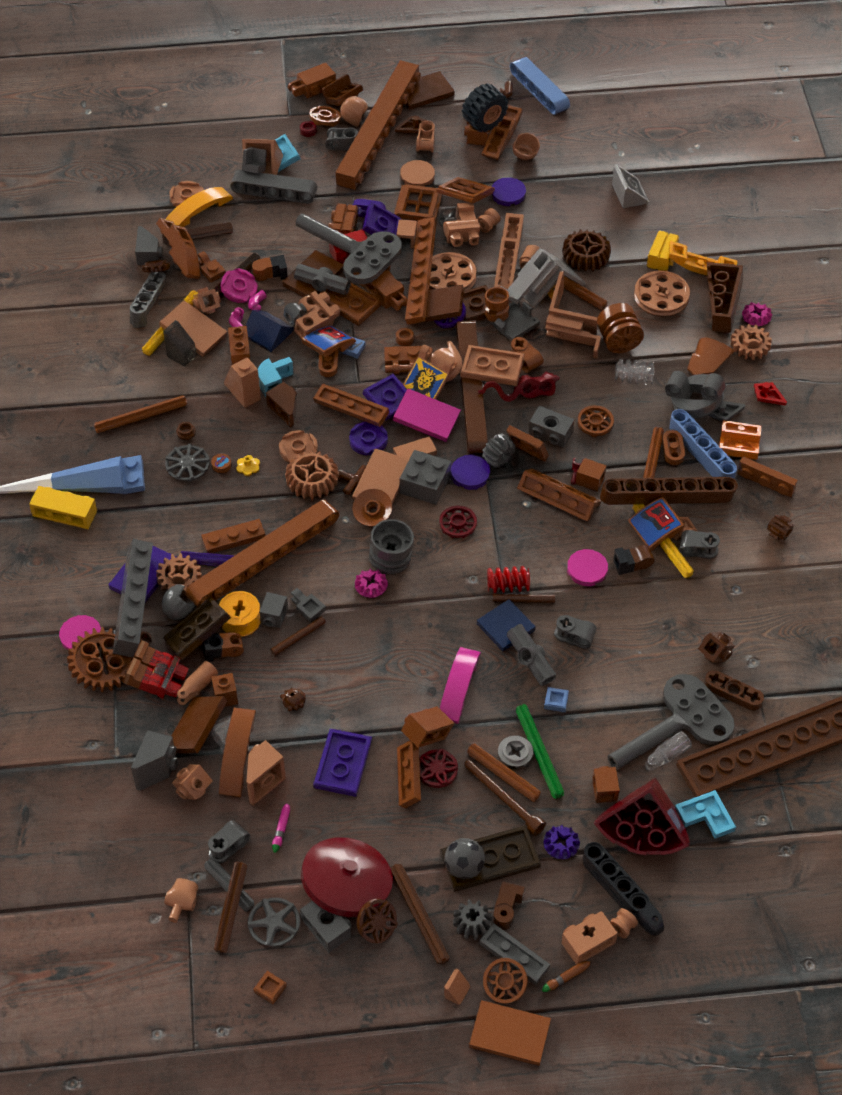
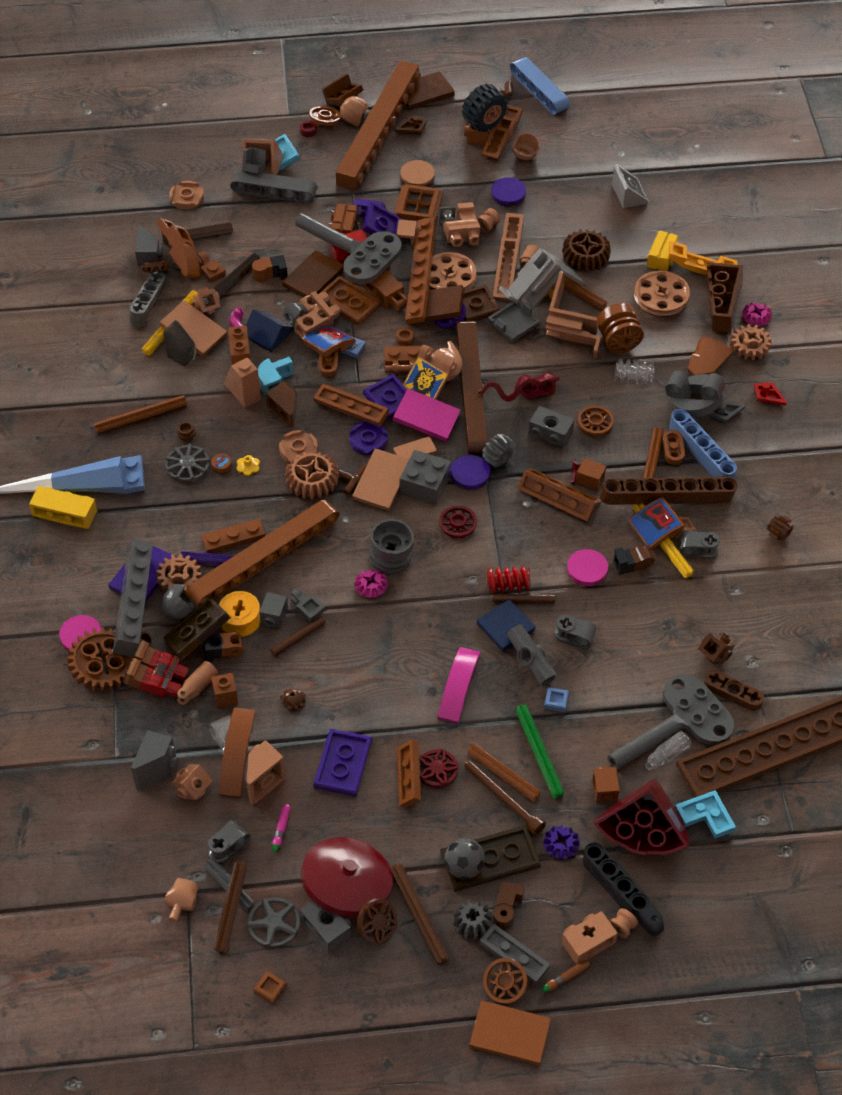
light orange slope [166,187,233,227] -> none
reddish brown tile [171,696,227,753] -> none
dark pink tile [220,268,258,303] -> none
dark pink arm [248,290,267,310] -> none
dark orange brick [287,62,336,98] -> none
dark grey piece [294,264,351,295] -> none
dark grey piece [325,127,358,151] -> none
dark orange dish [352,489,392,527] -> none
dark orange brick [401,706,454,748] -> none
nougat piece [416,121,435,153] -> none
dark orange piece [436,177,495,204] -> none
nougat slope [444,969,470,1005] -> none
nougat tile [460,345,525,386] -> none
dark orange wheel [485,287,509,322] -> none
light grey gear [498,736,533,768] -> none
dark orange plate [506,425,549,461] -> none
dark orange piece [511,337,544,373] -> none
orange slope [719,420,761,460] -> none
dark orange plate [737,457,798,497] -> none

